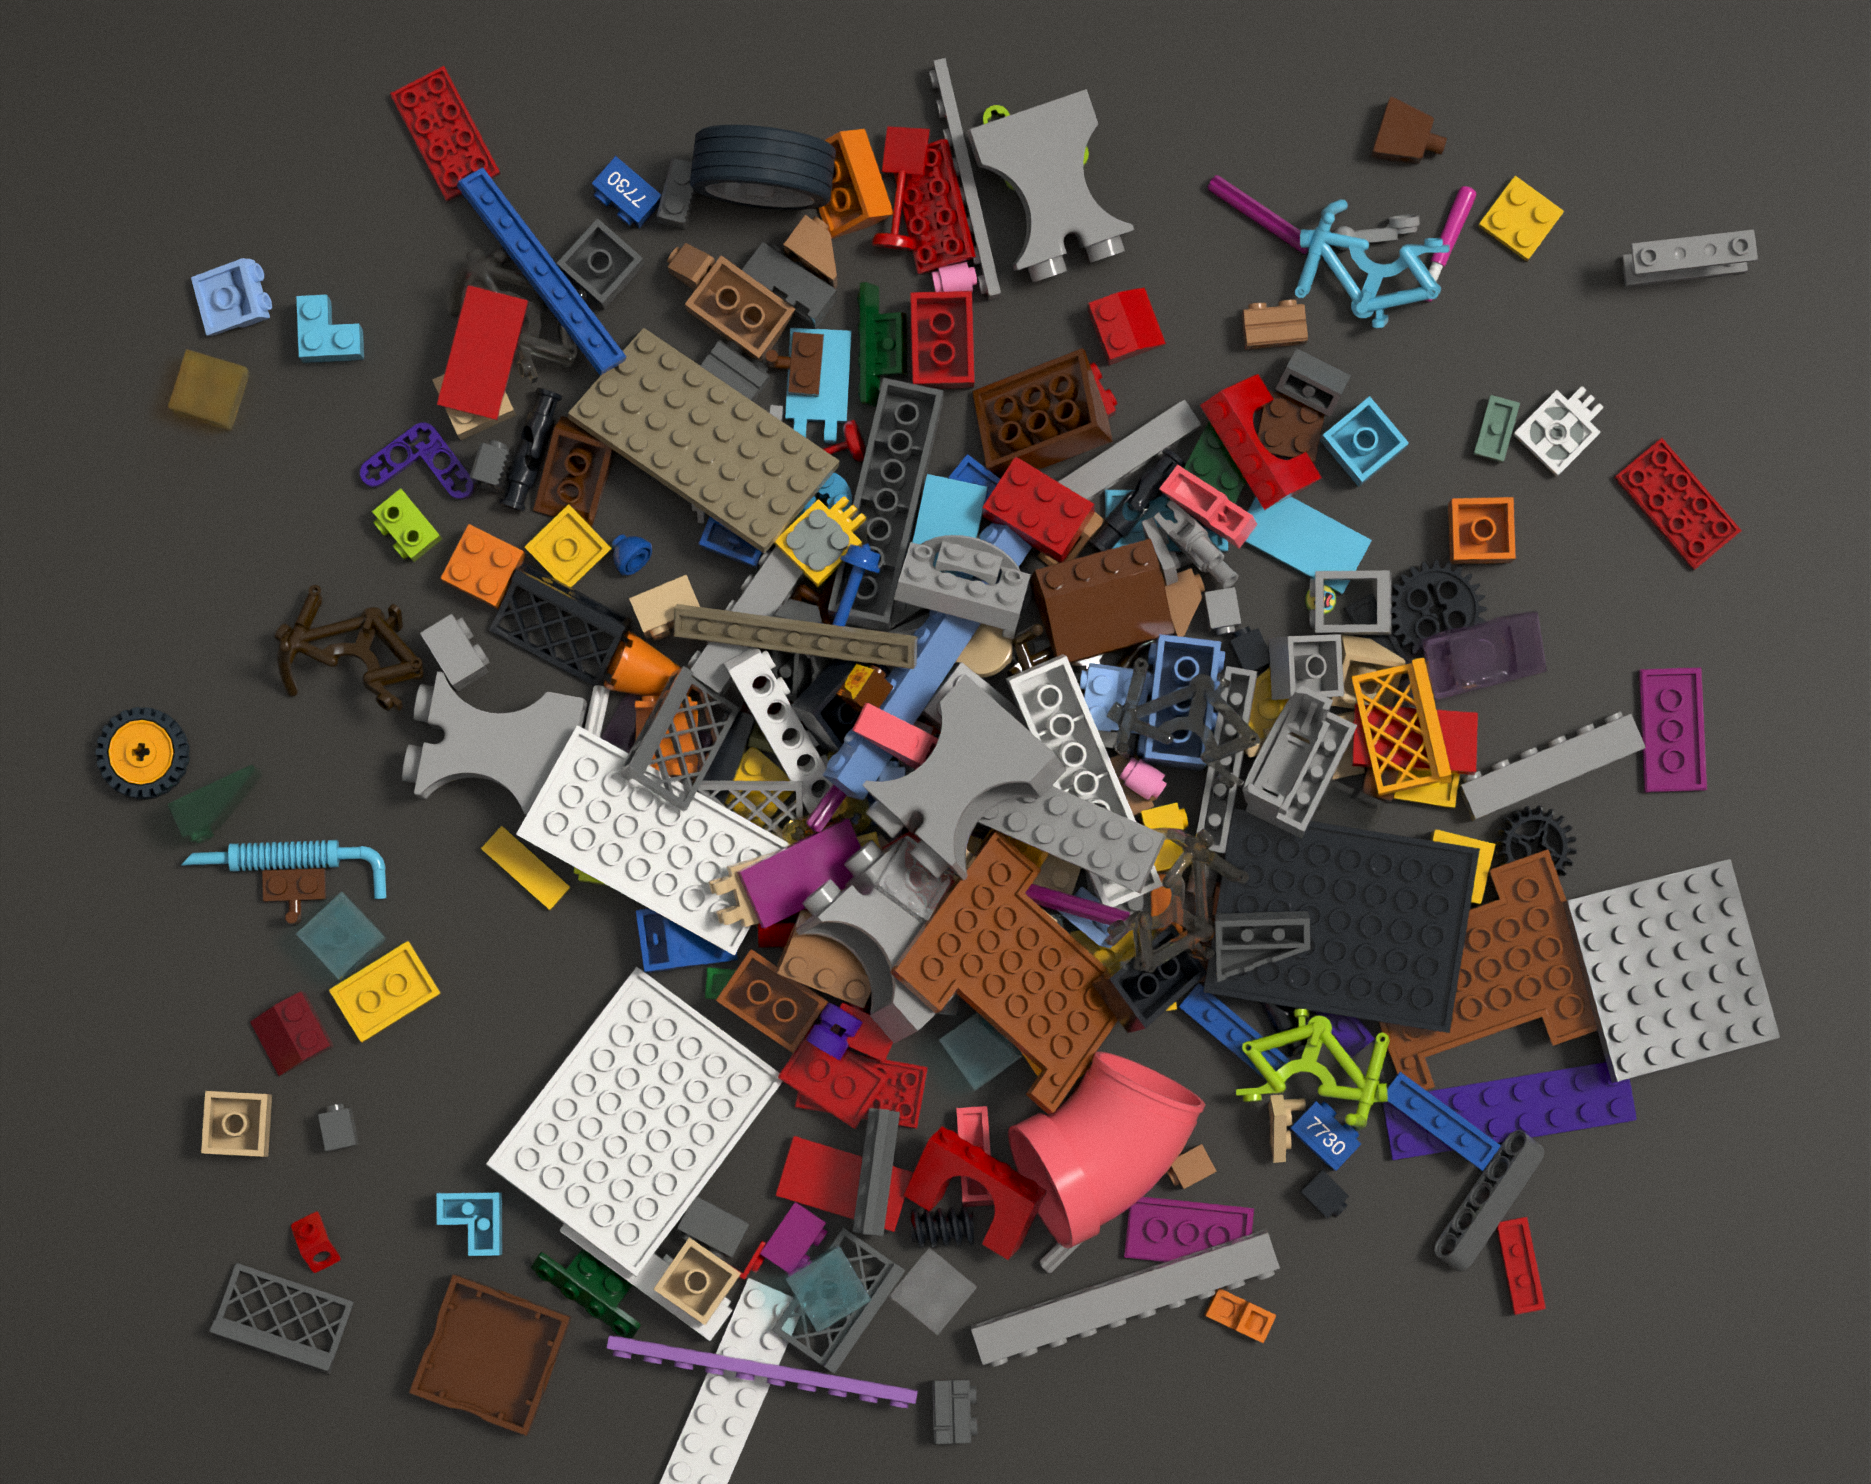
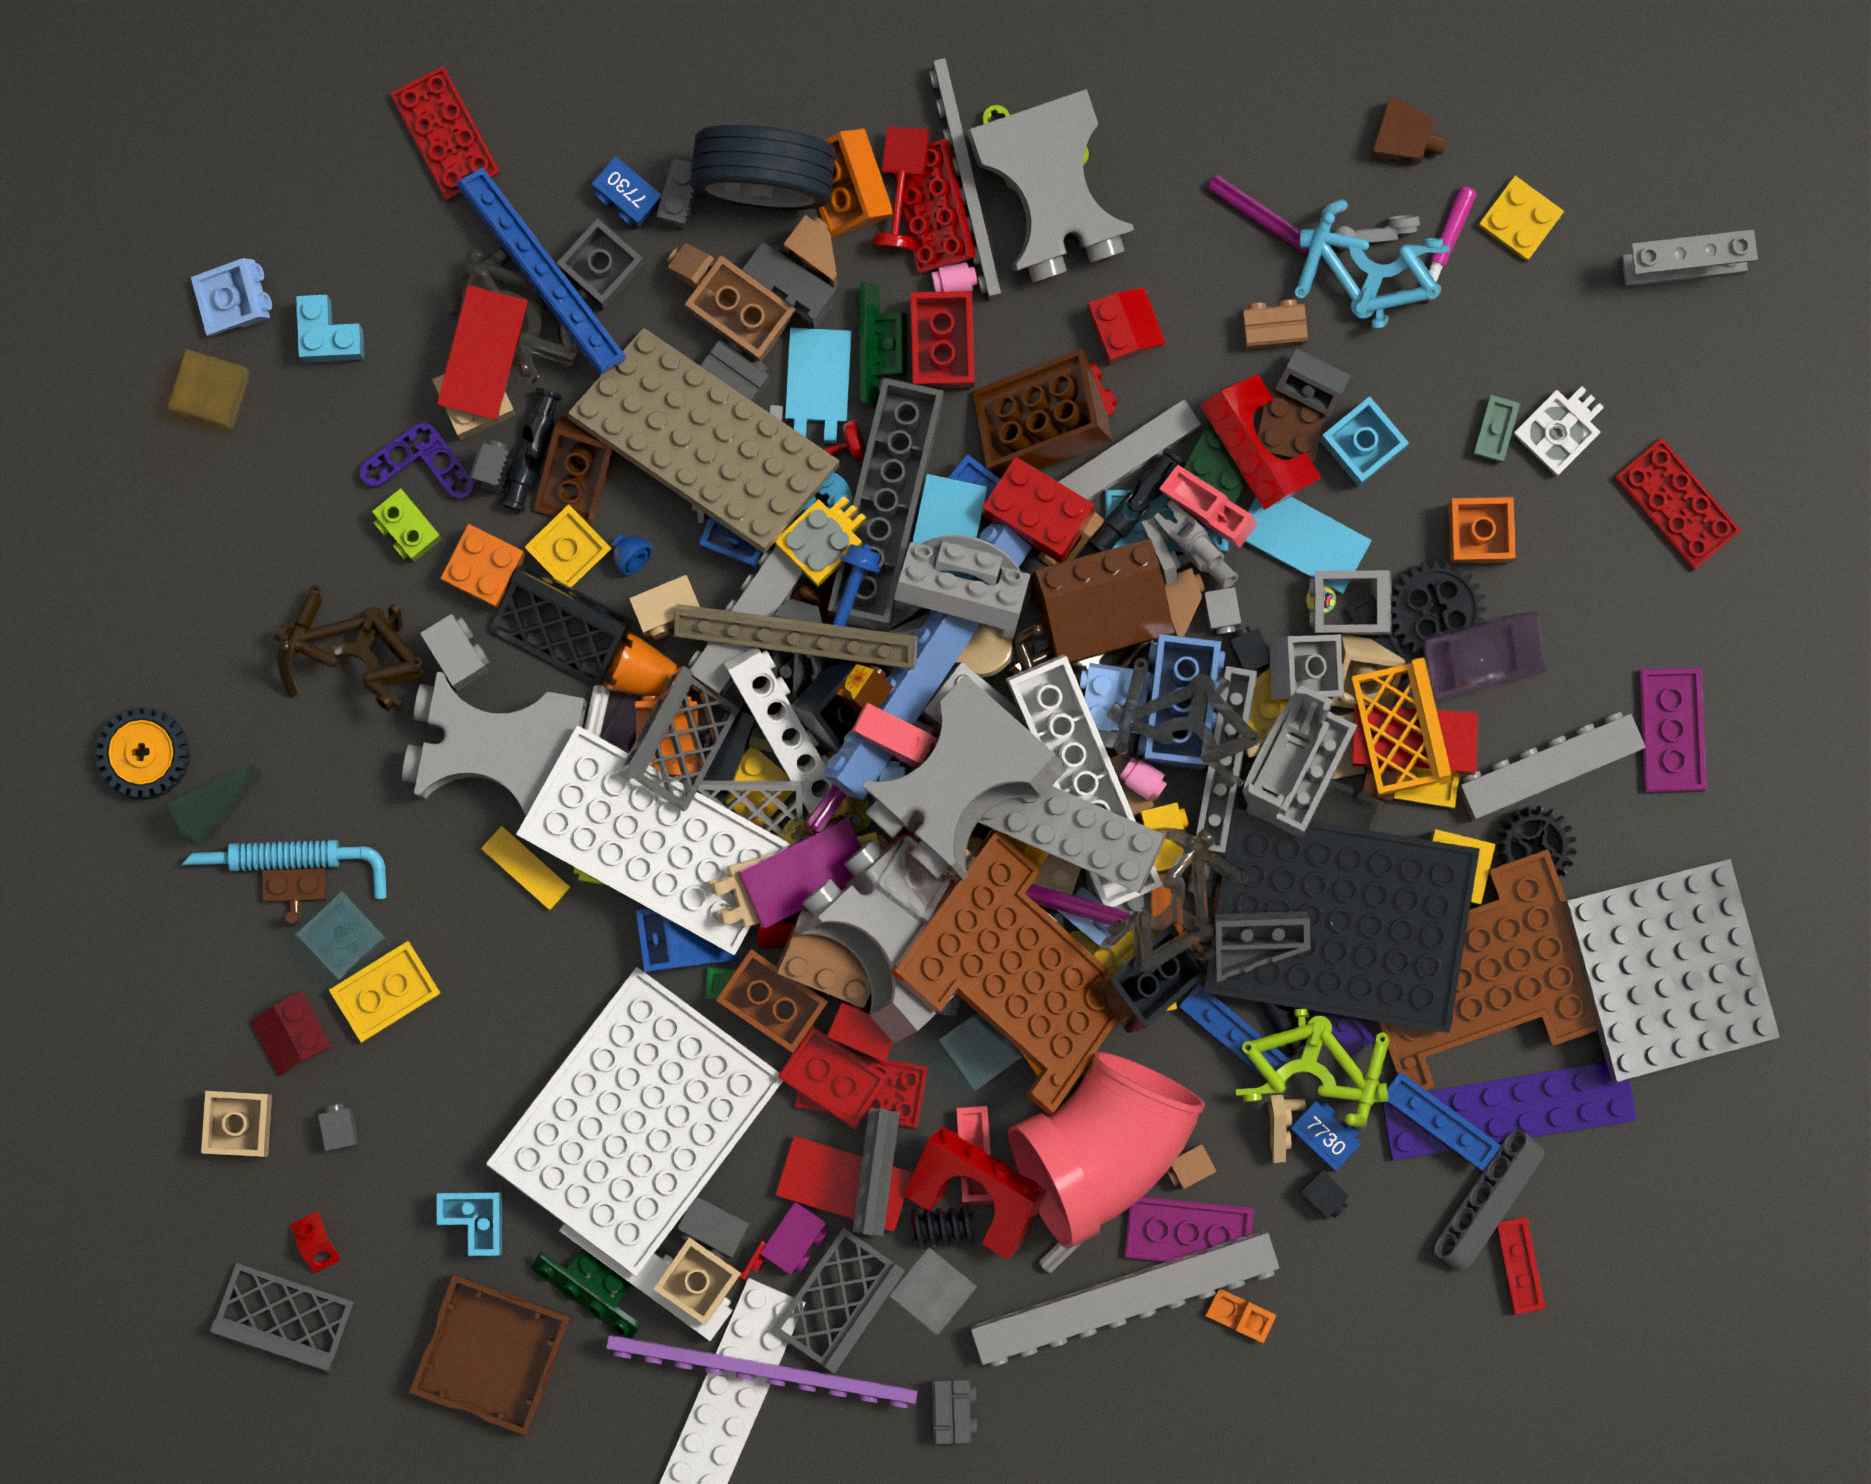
reddish brown plate [766,332,824,397] -> none
clear light blue brick [784,1245,872,1333] -> none
dark purple wheel [806,1002,863,1060] -> none

